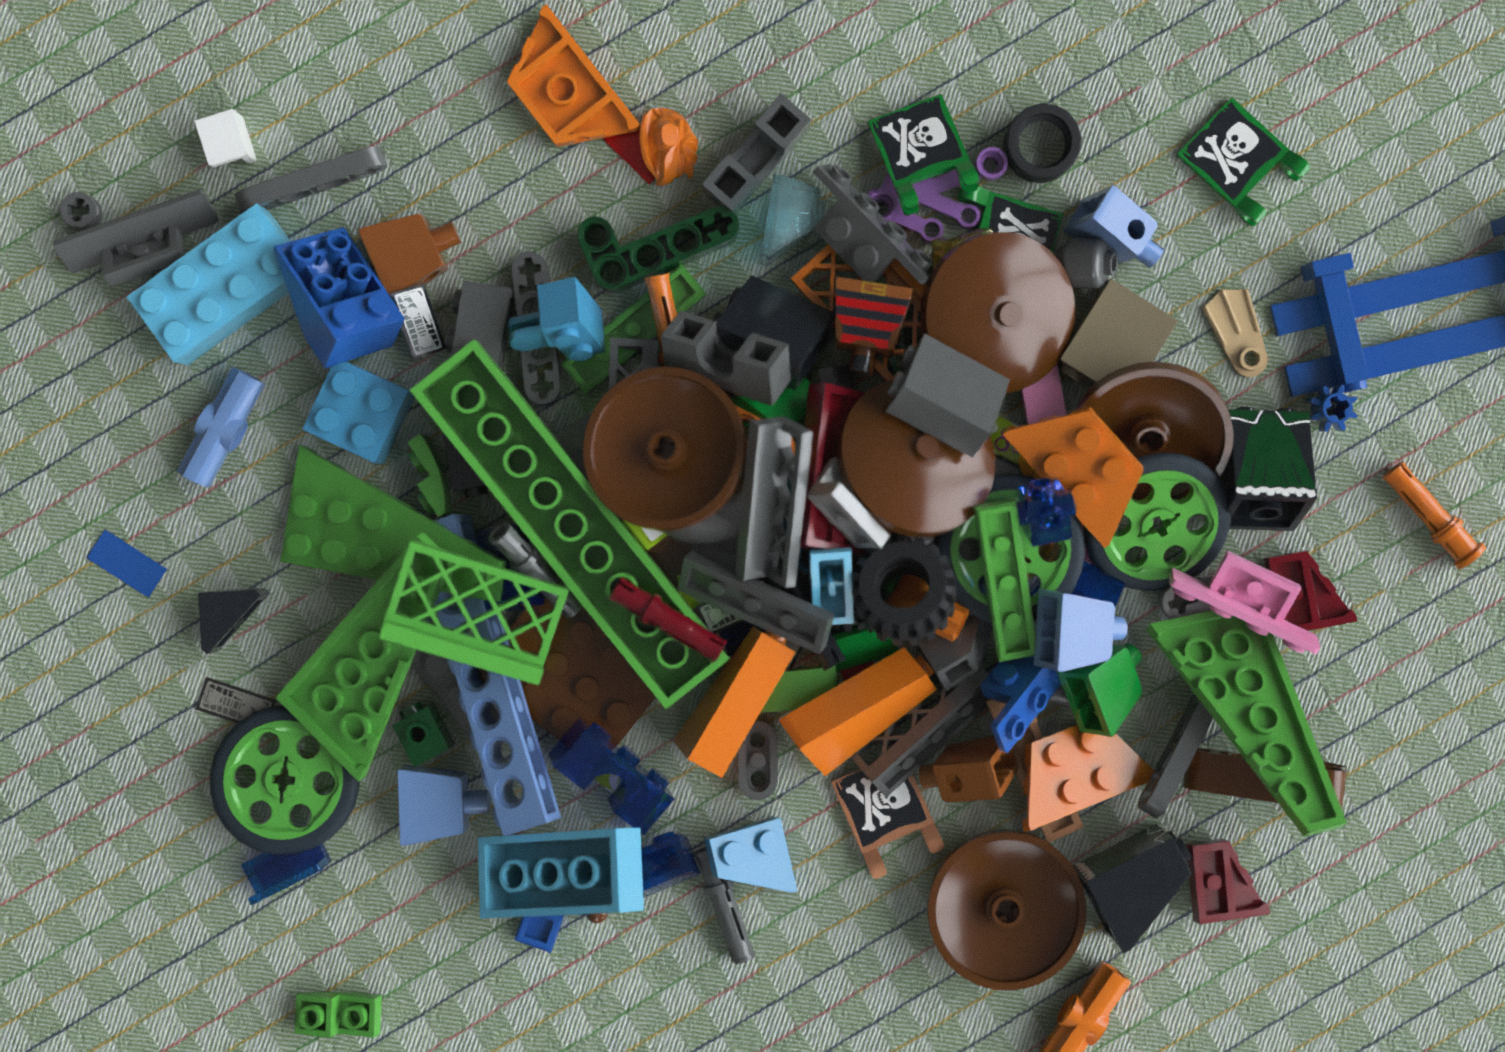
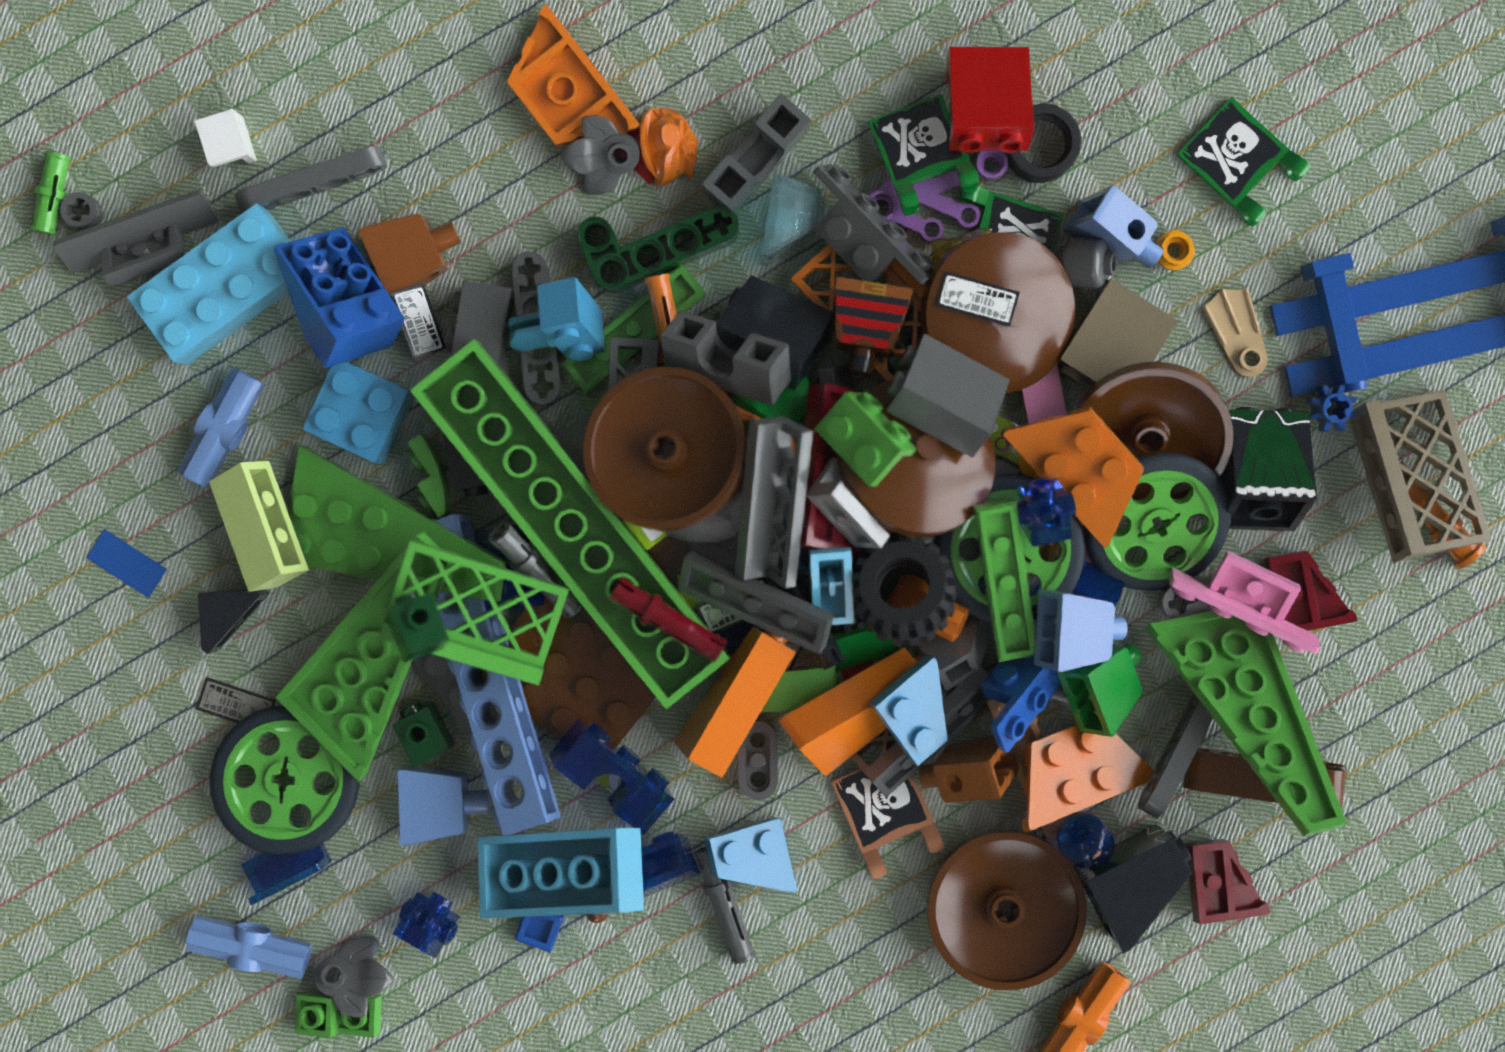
none -> bright green pin [29,151,71,235]
none -> medium blue piece [186,915,312,979]
none -> yellowish green brick [209,461,309,592]
none -> dark grey plate [314,937,394,1017]
none -> dark green brick [386,592,449,663]
none -> clear blue brick [393,891,460,958]
none -> dark grey plate [560,115,640,195]
none -> bright green bracket [815,392,917,487]
none -> wing [869,654,948,766]
none -> sticker [936,271,1020,327]
none -> red panel [945,47,1034,153]
none -> clear blue head [1056,811,1115,870]
none -> light orange plate [1156,230,1195,270]
none -> dark tan fence [1349,390,1492,563]

